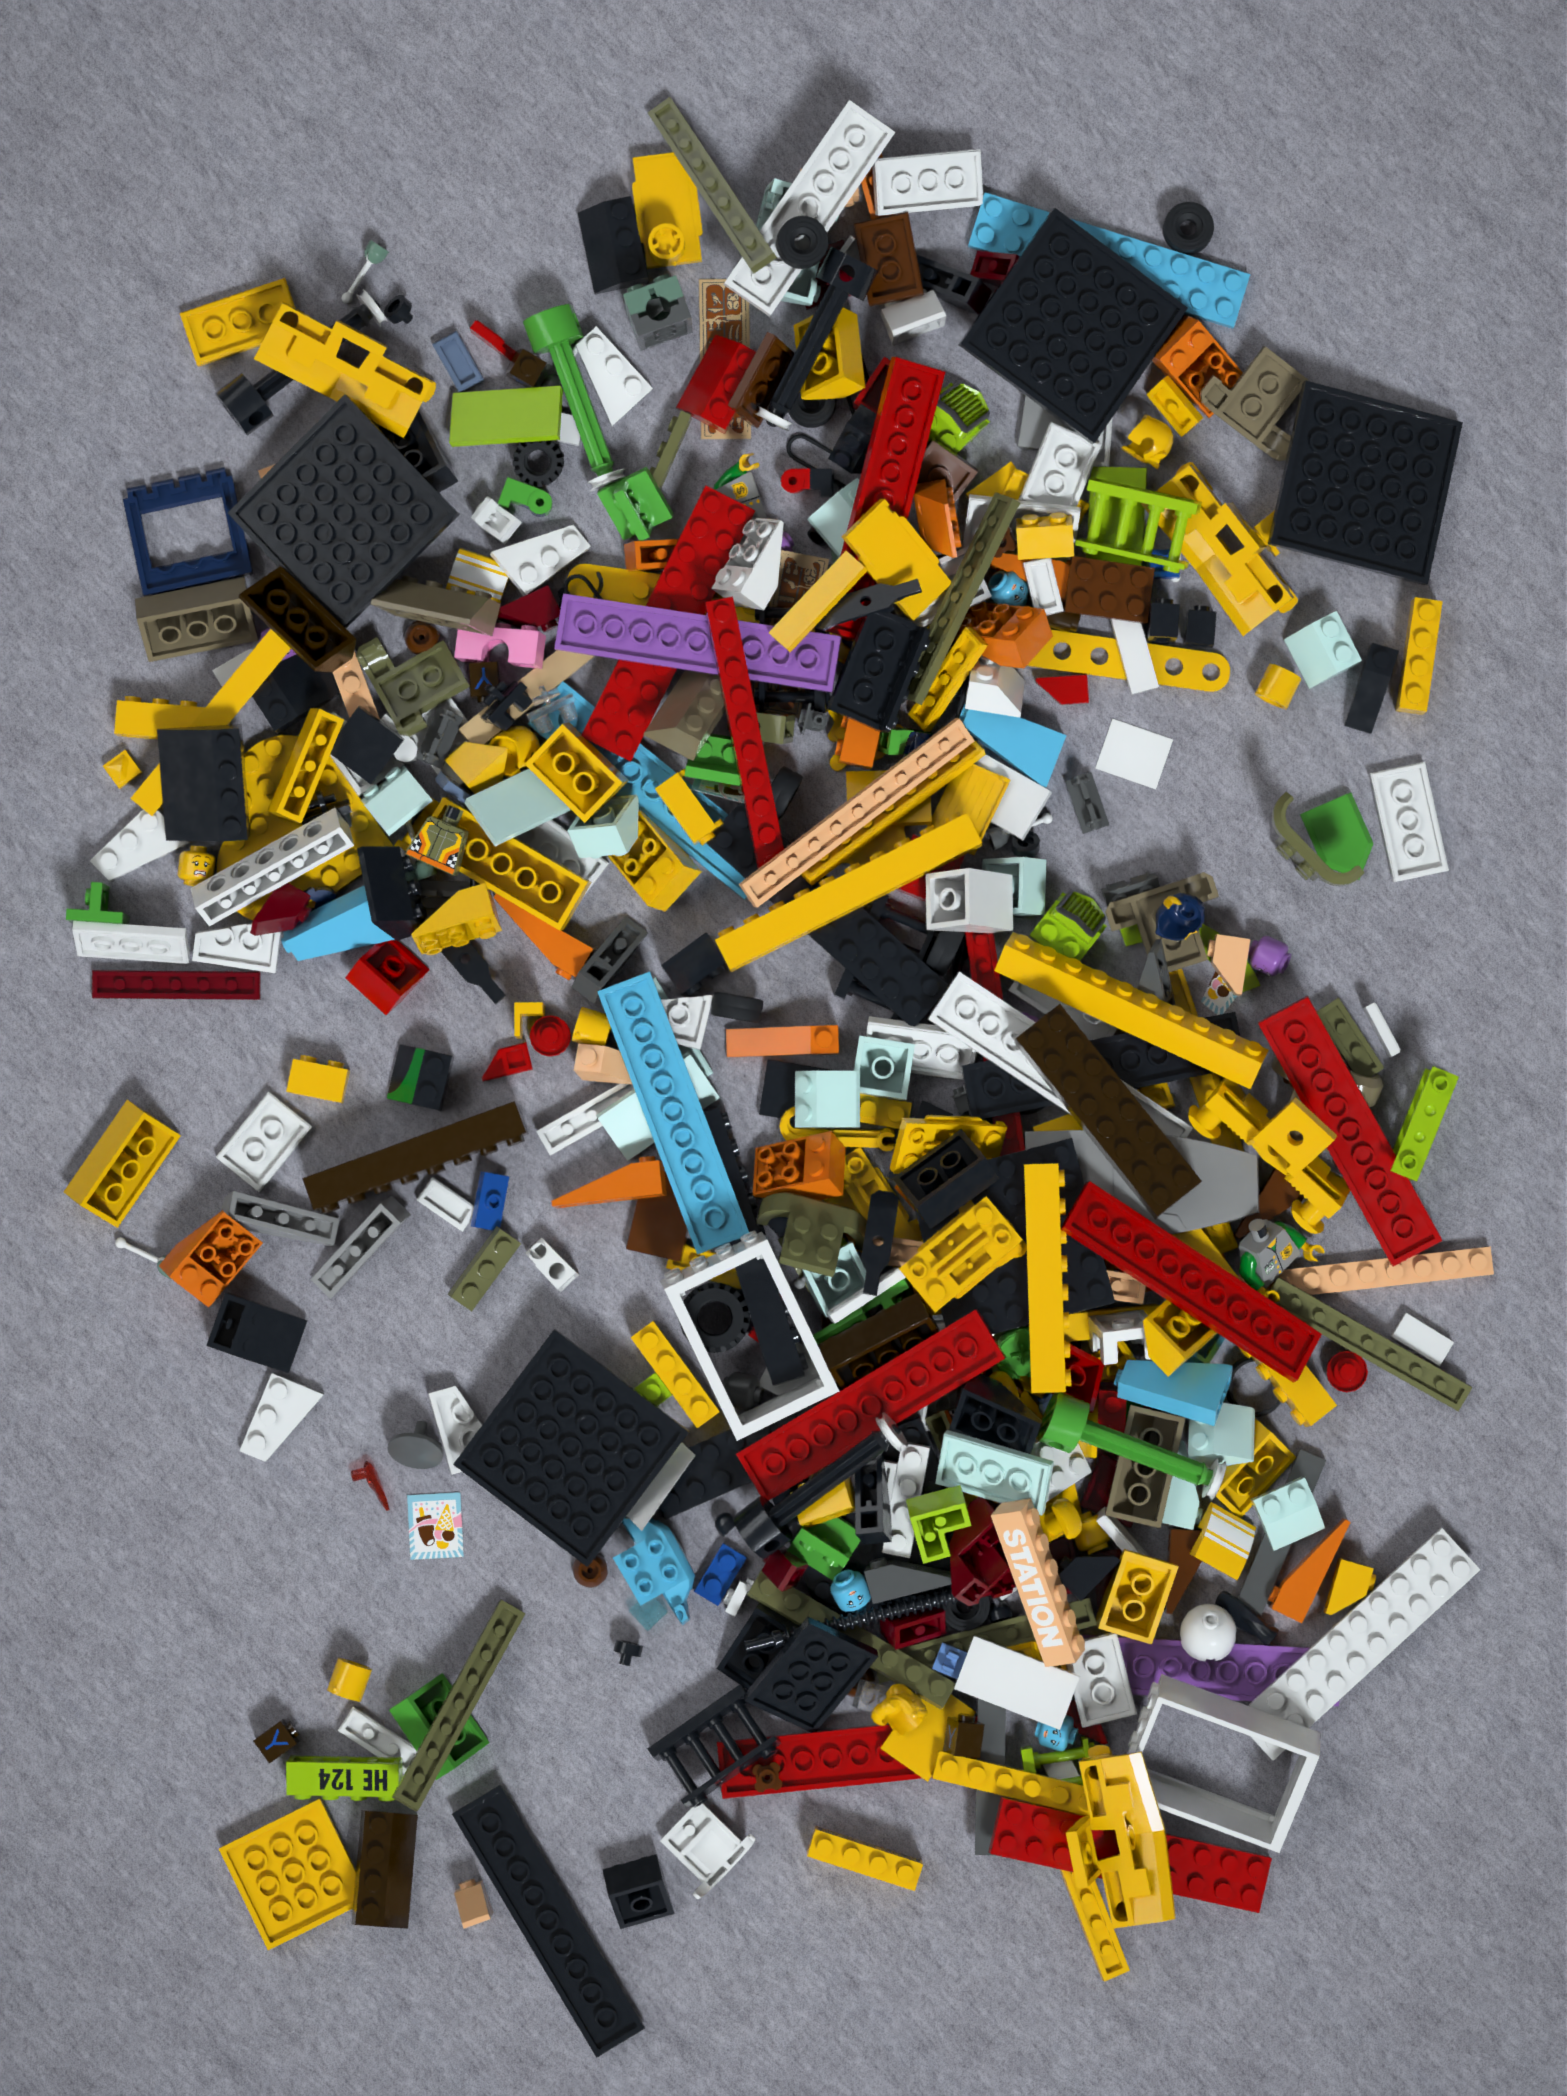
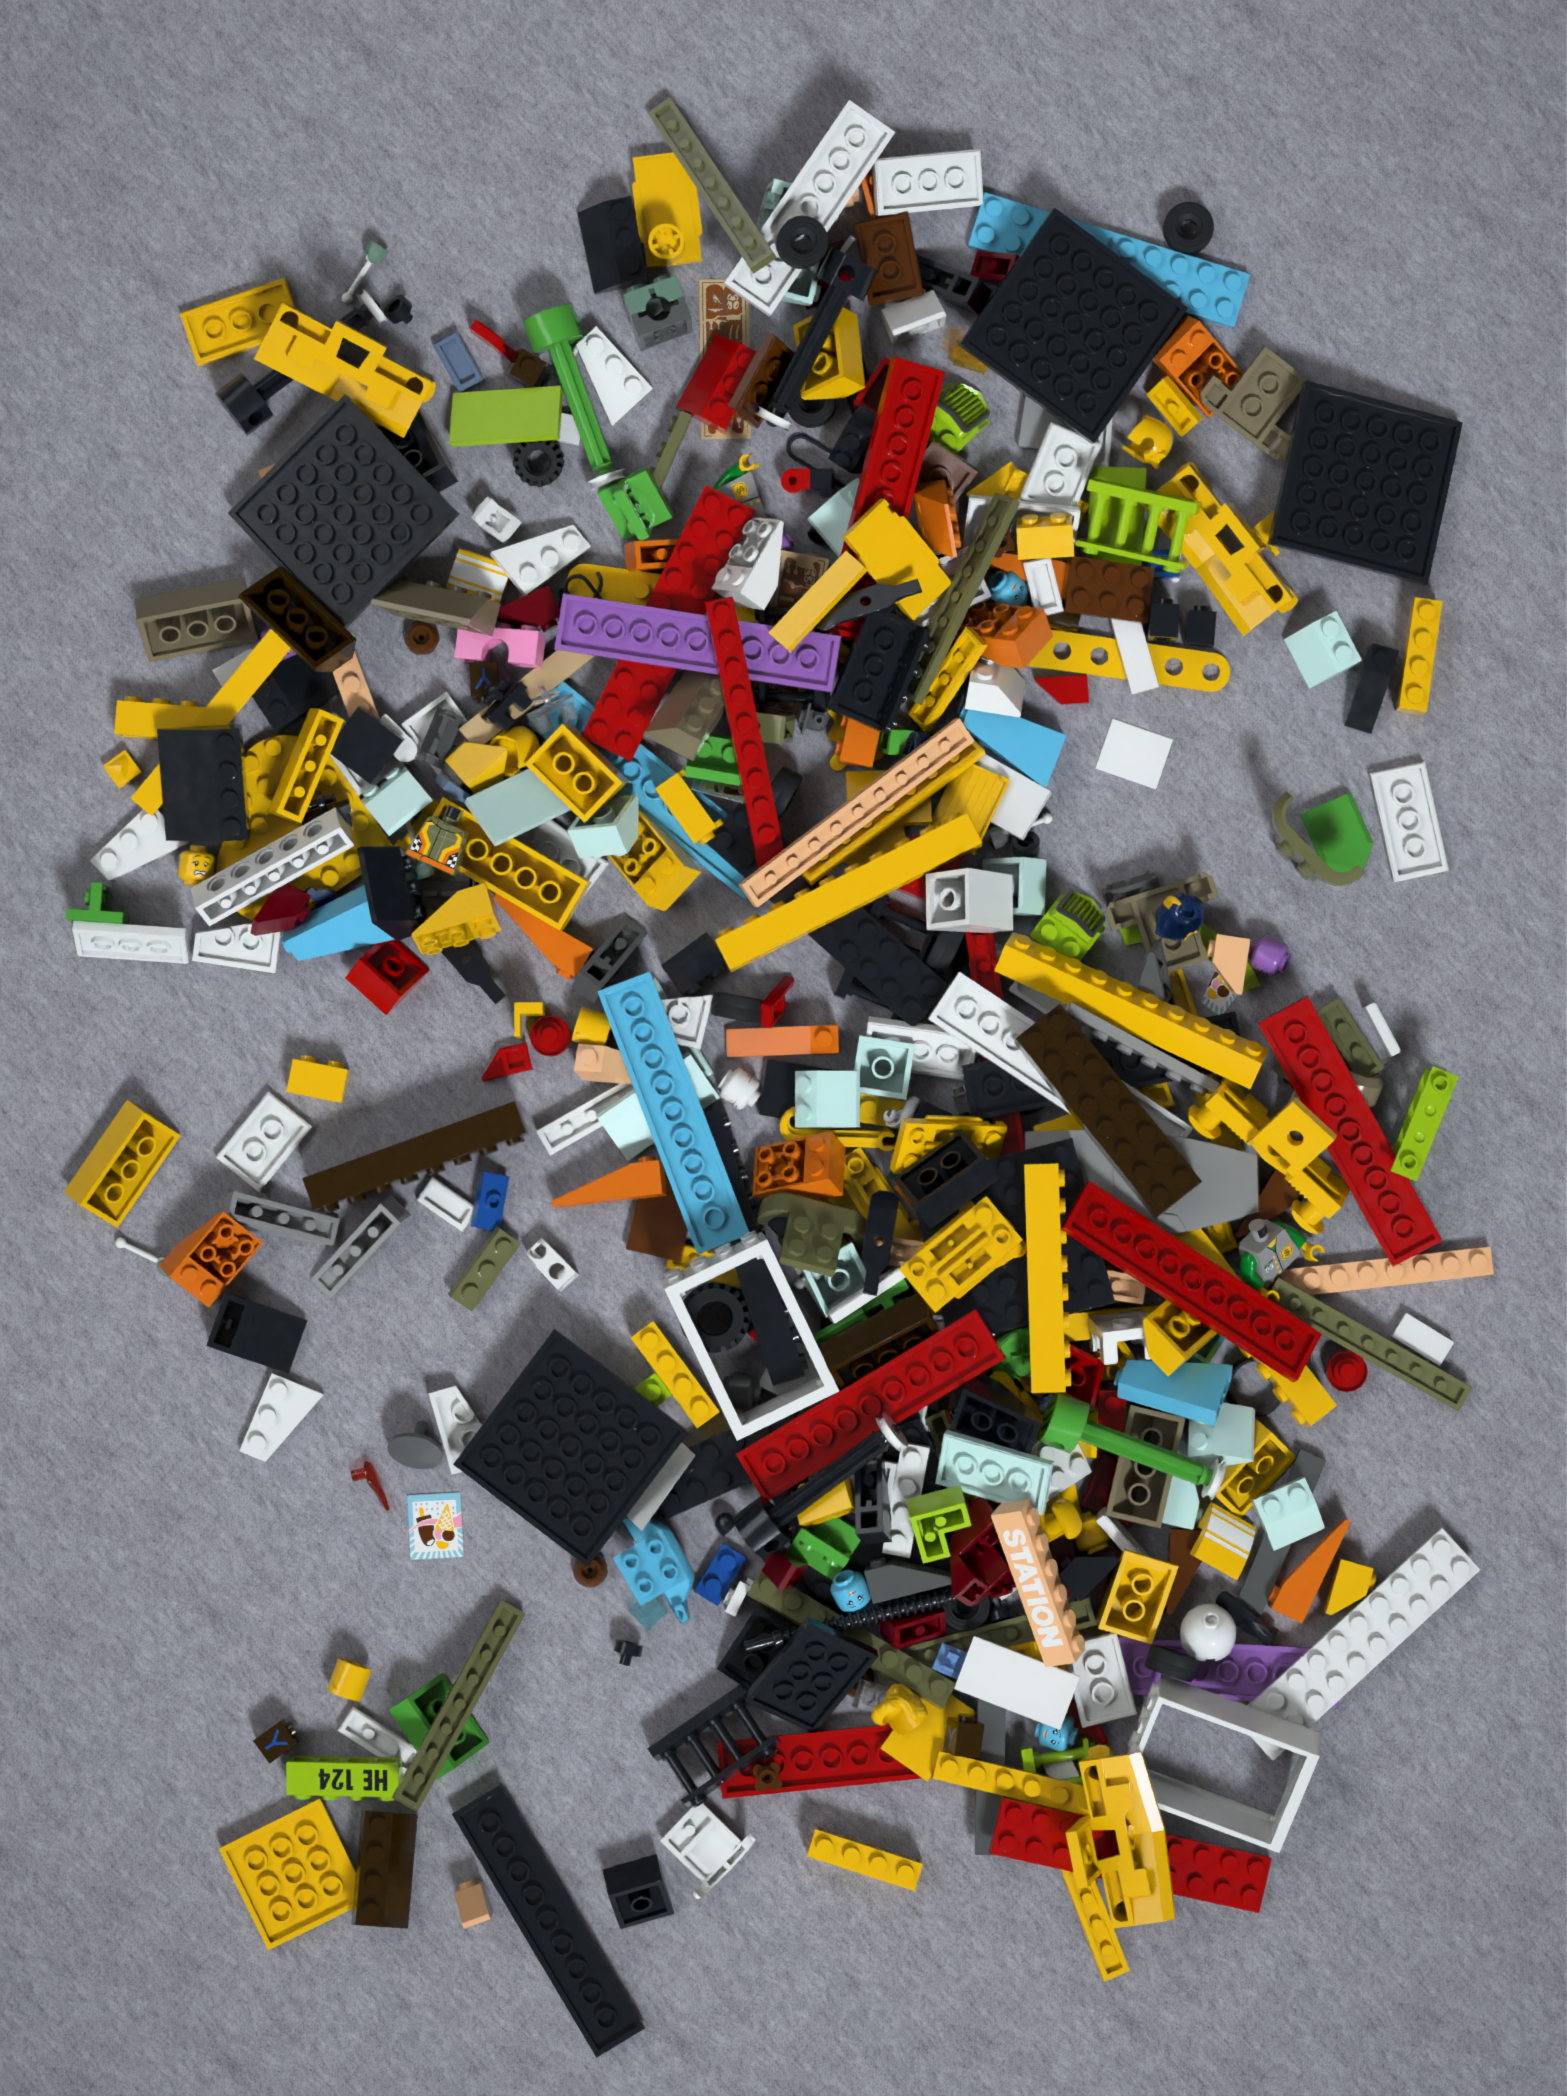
dark red tile [92,970,261,1000] -> none
dark blue hinge [123,467,253,597] -> none
olive piece [356,637,470,737] -> none
black slope [387,1044,454,1111] -> none
bright green leg [498,477,553,517] -> none
dark grey hinge [1065,772,1109,834] -> none
yellow piece [1255,663,1301,710] -> none
none -> white head [718,1068,761,1110]
none -> red tile [761,975,794,1028]
none -> white arm [883,1096,921,1128]
none -> clear yellow cone [948,339,988,375]
none -> light grey plate [1065,1002,1219,1096]
none -> black tyre [1145,1644,1199,1682]

